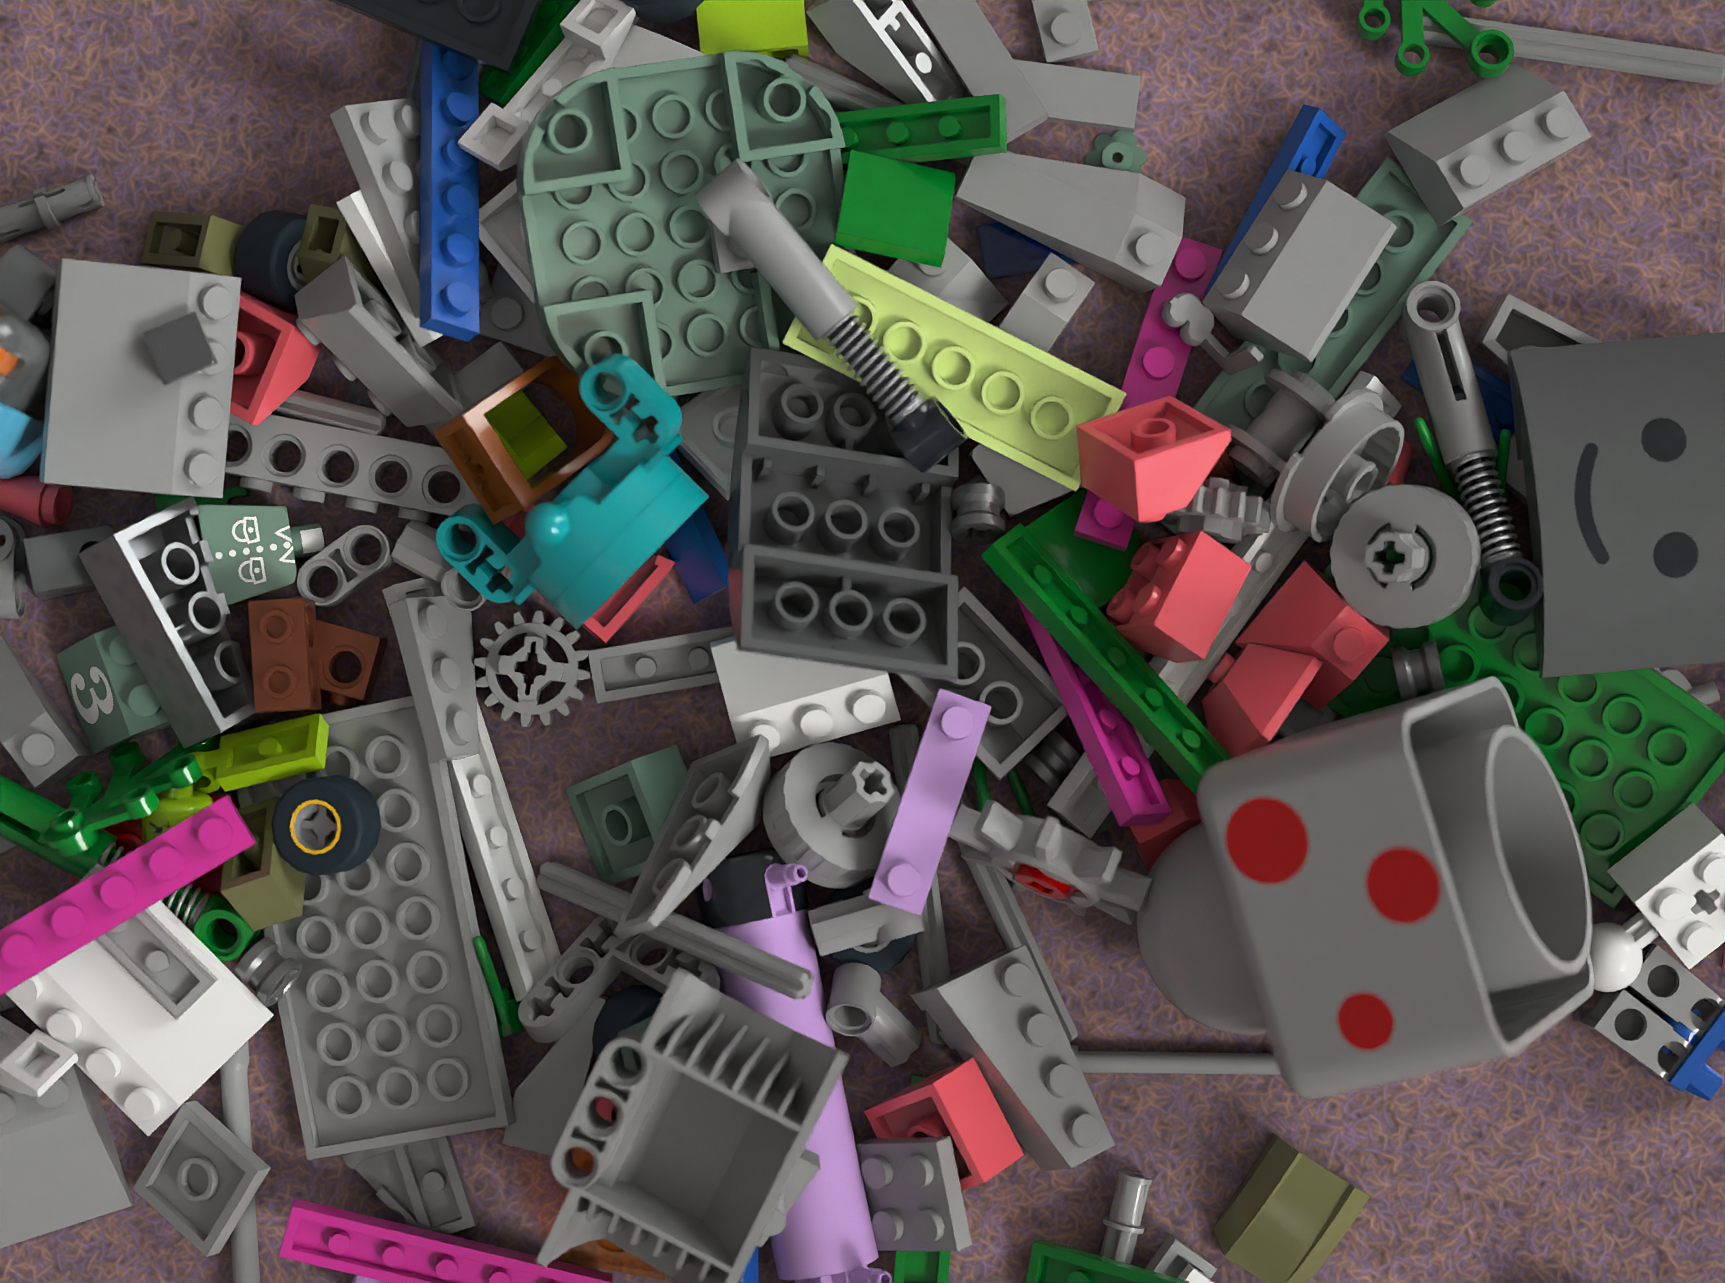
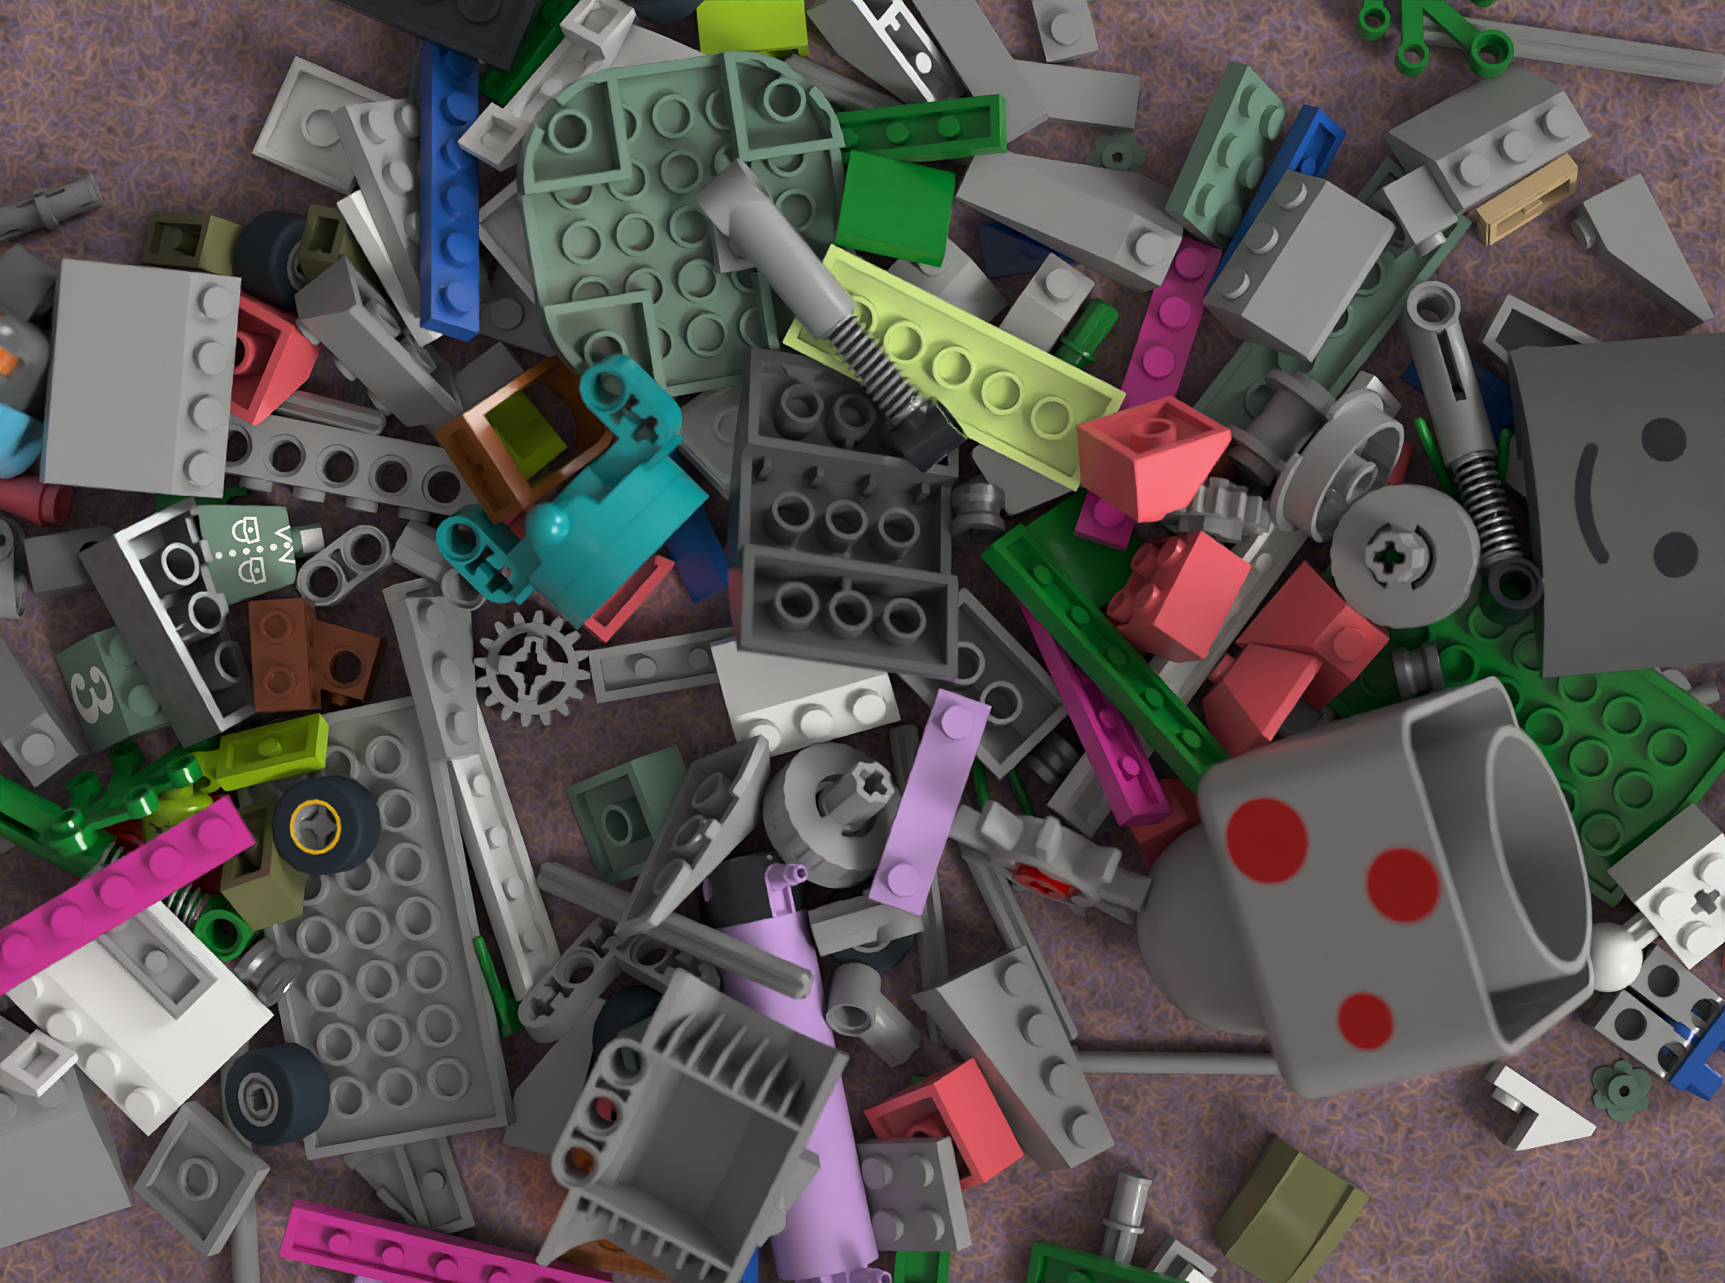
dark grey slope [143,311,218,385] -> none
light grey piece [1162,292,1264,375] -> none
none -> black wheel [224,1042,331,1147]
none -> white tile [252,56,394,196]
none -> green axle [1054,298,1119,370]
none -> sand green plate [1164,60,1288,252]
none -> light grey brick [1363,164,1459,259]
none -> tan tile [1476,153,1578,246]
none -> white slope [1484,1061,1596,1151]
none -> light grey slope [1571,173,1714,329]
none -> sand green plant [1592,1059,1652,1122]

